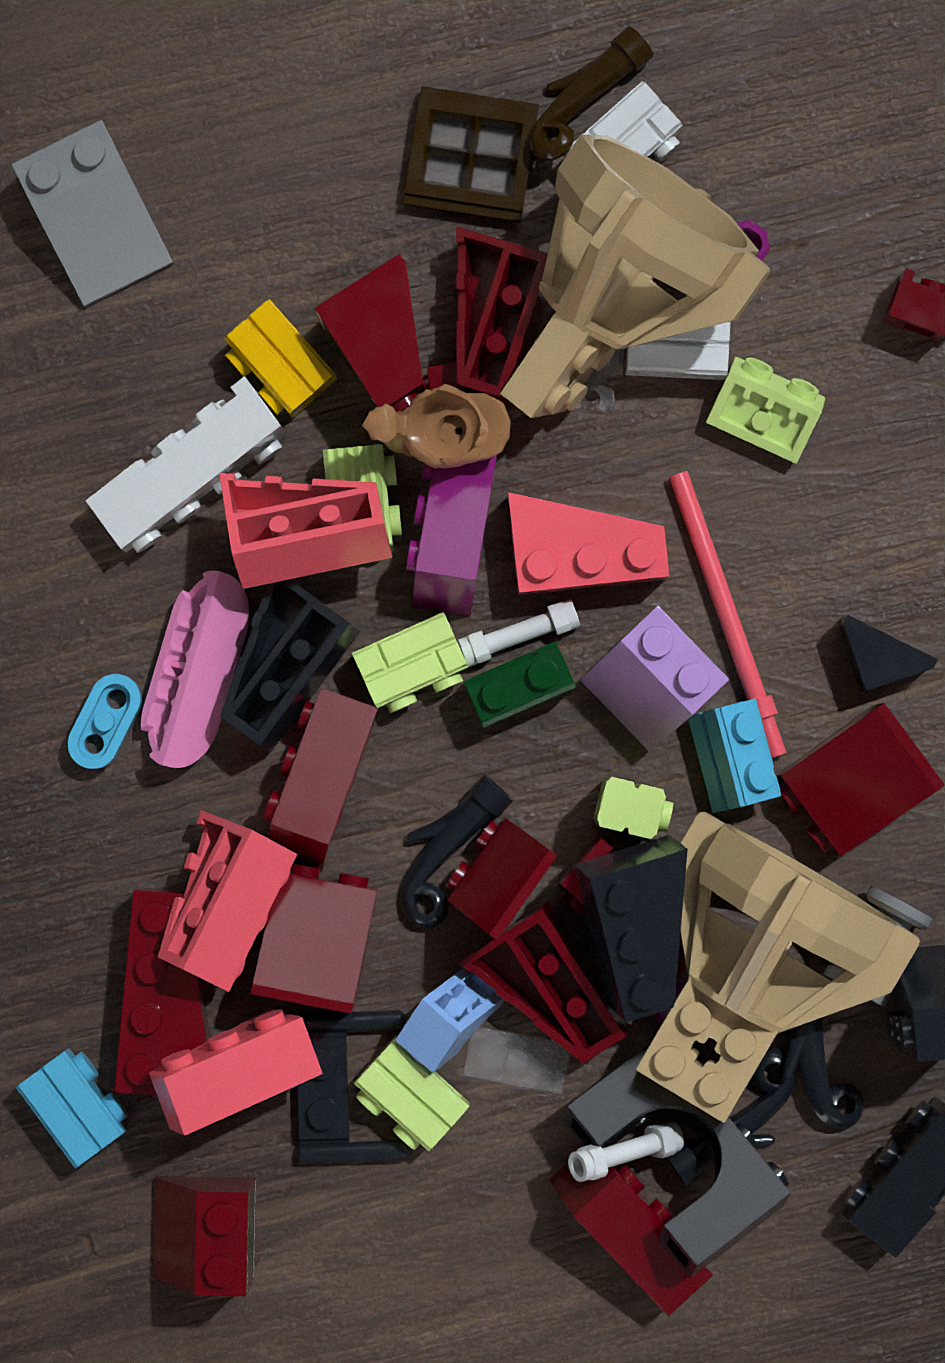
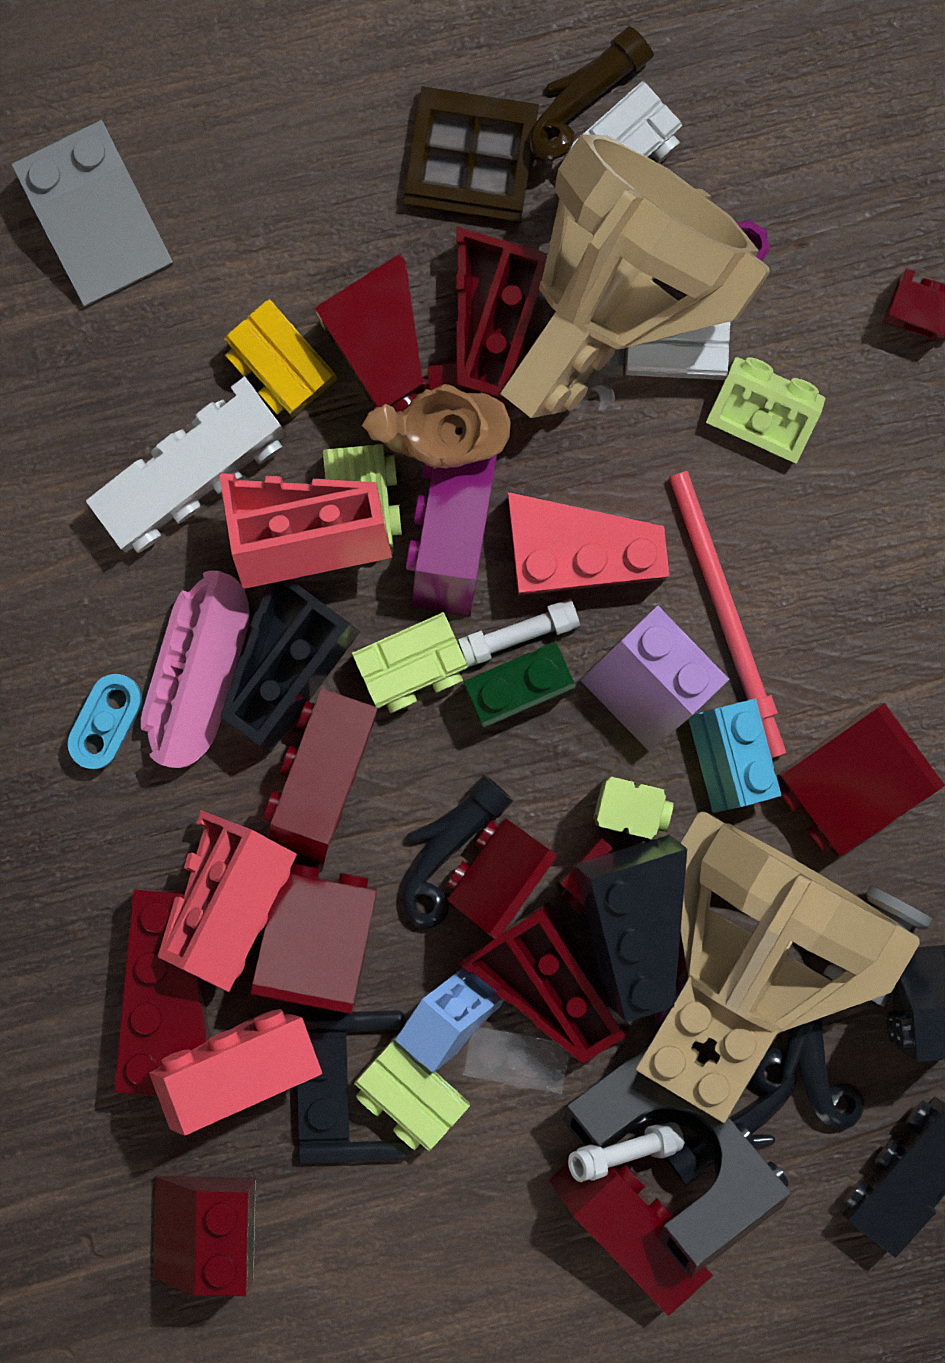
medium azure brick [16,1048,129,1169] -> none
black slope [838,615,938,692] -> none

